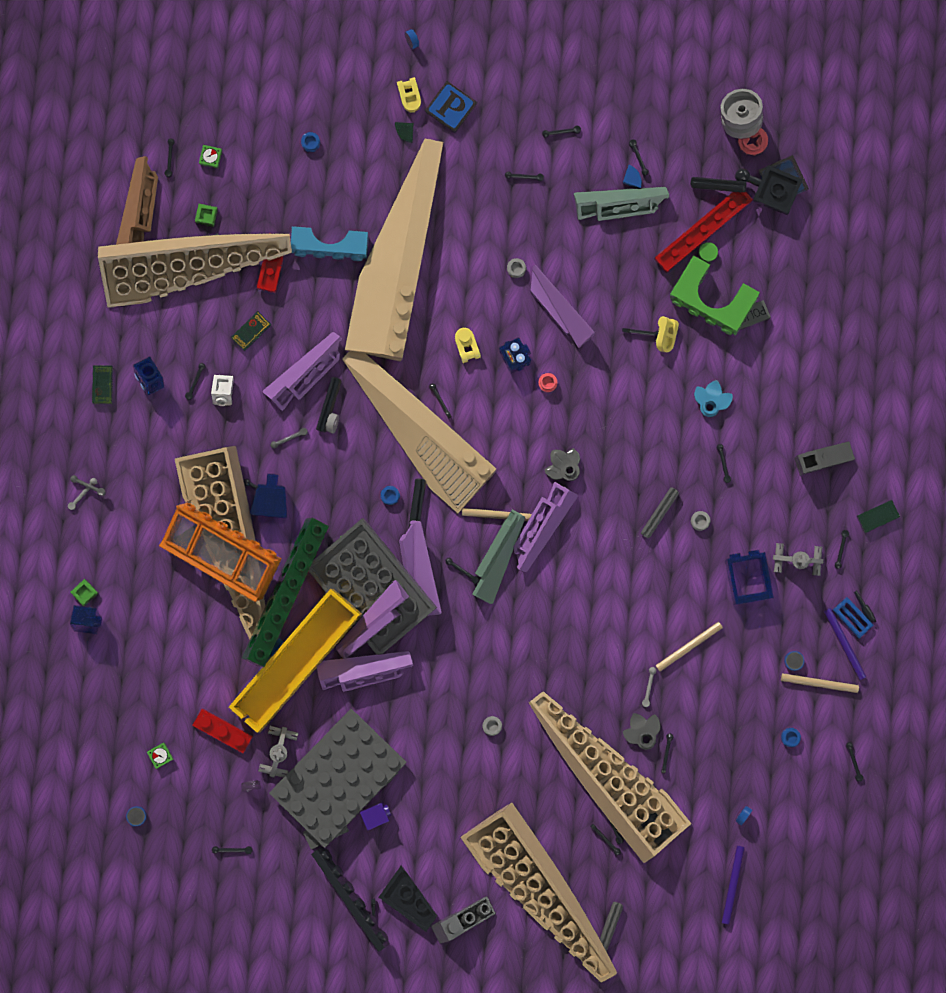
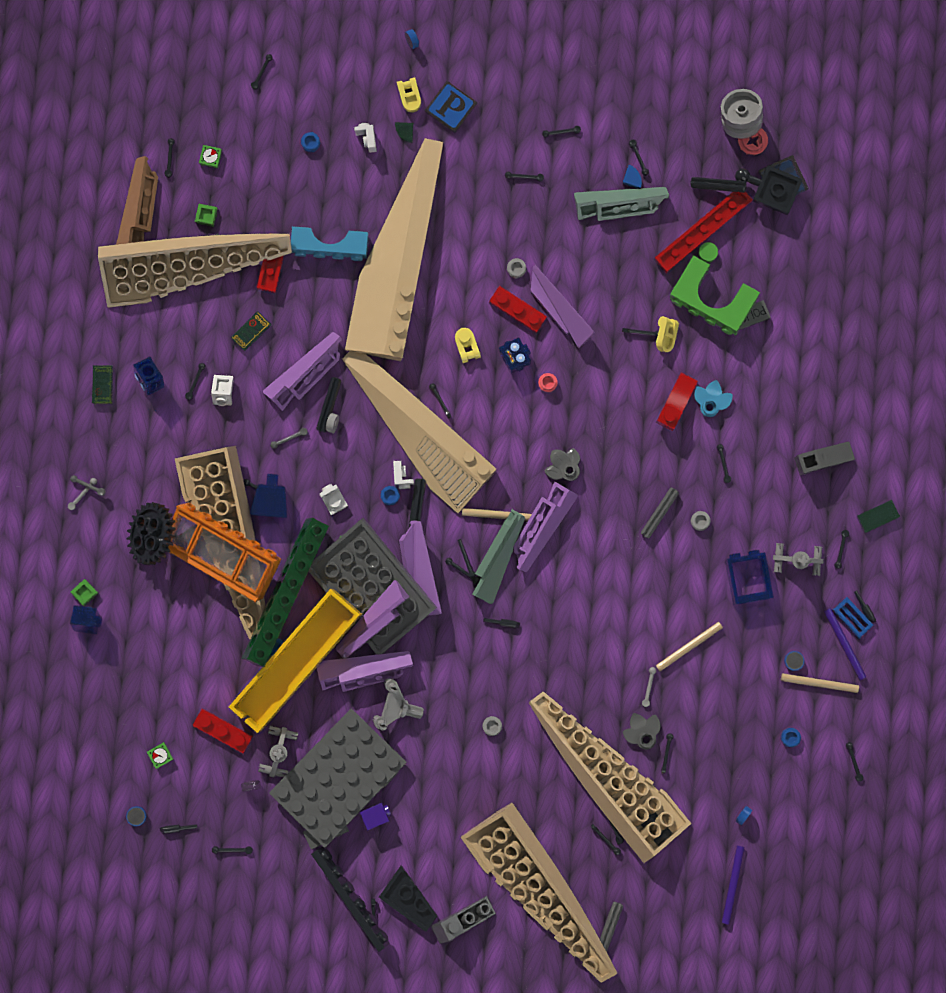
none -> black gear [126,502,176,565]
none -> black piece [160,824,197,834]
none -> black hinge [251,54,273,90]
none -> white bracket [320,484,348,516]
none -> white bracket [354,123,377,153]
none -> light grey axle [373,678,424,730]
none -> white bracket [393,461,414,489]
none -> black piece [457,539,476,578]
none -> black piece [483,618,520,628]
none -> red plate [489,286,547,333]
none -> red slope [656,372,698,431]

